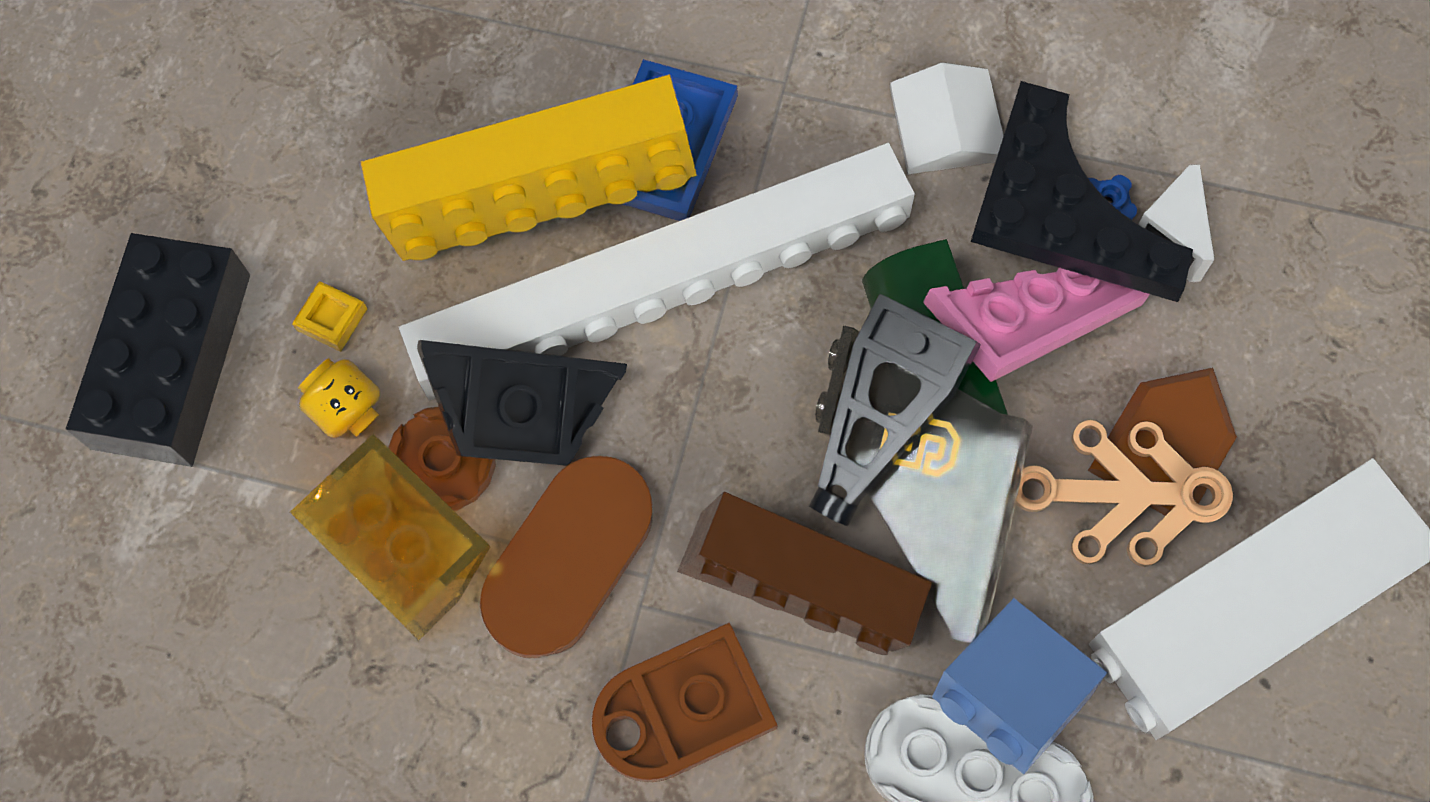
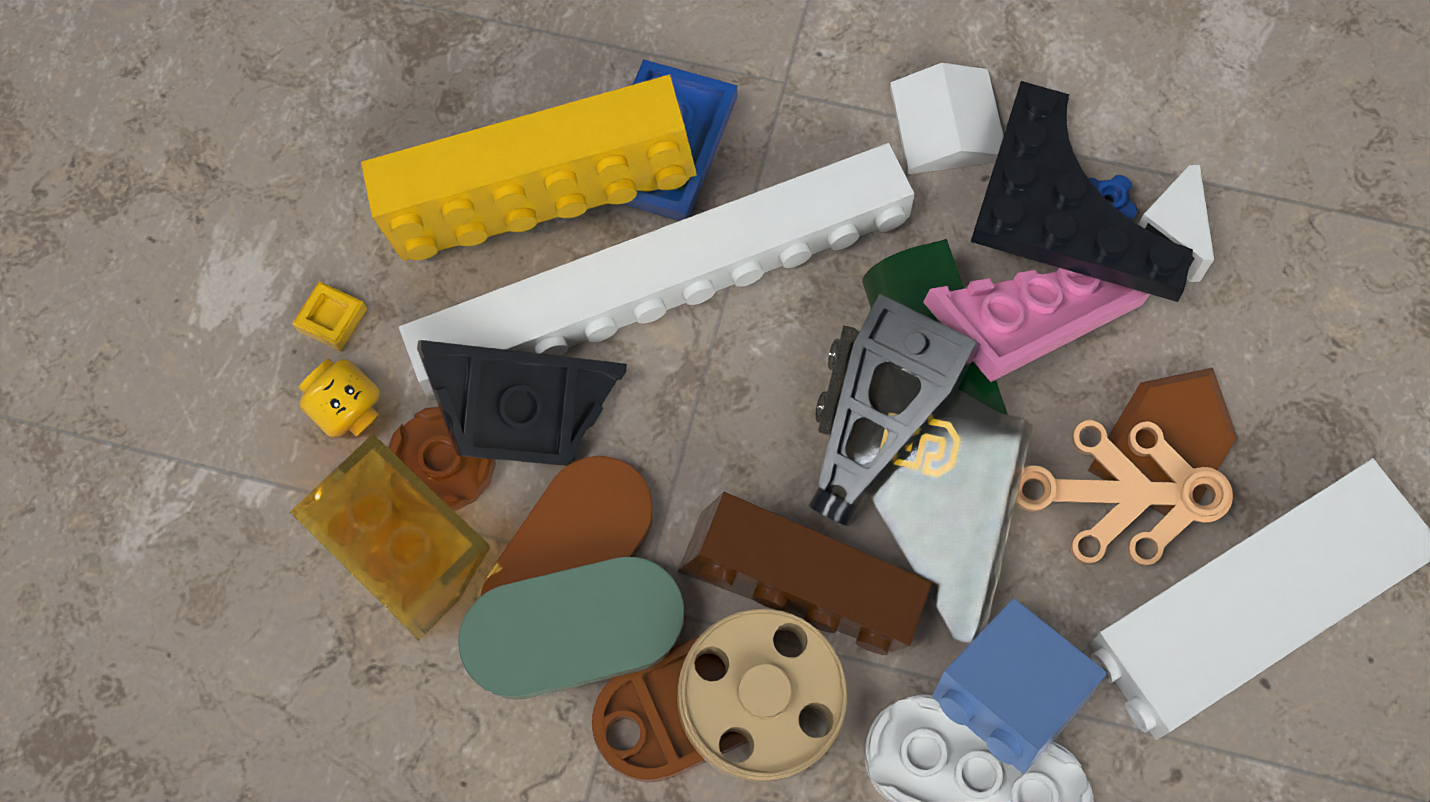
black brick [66,233,250,467] -> none
none -> sand green tile [458,557,685,700]
none -> tan piece [677,609,847,782]

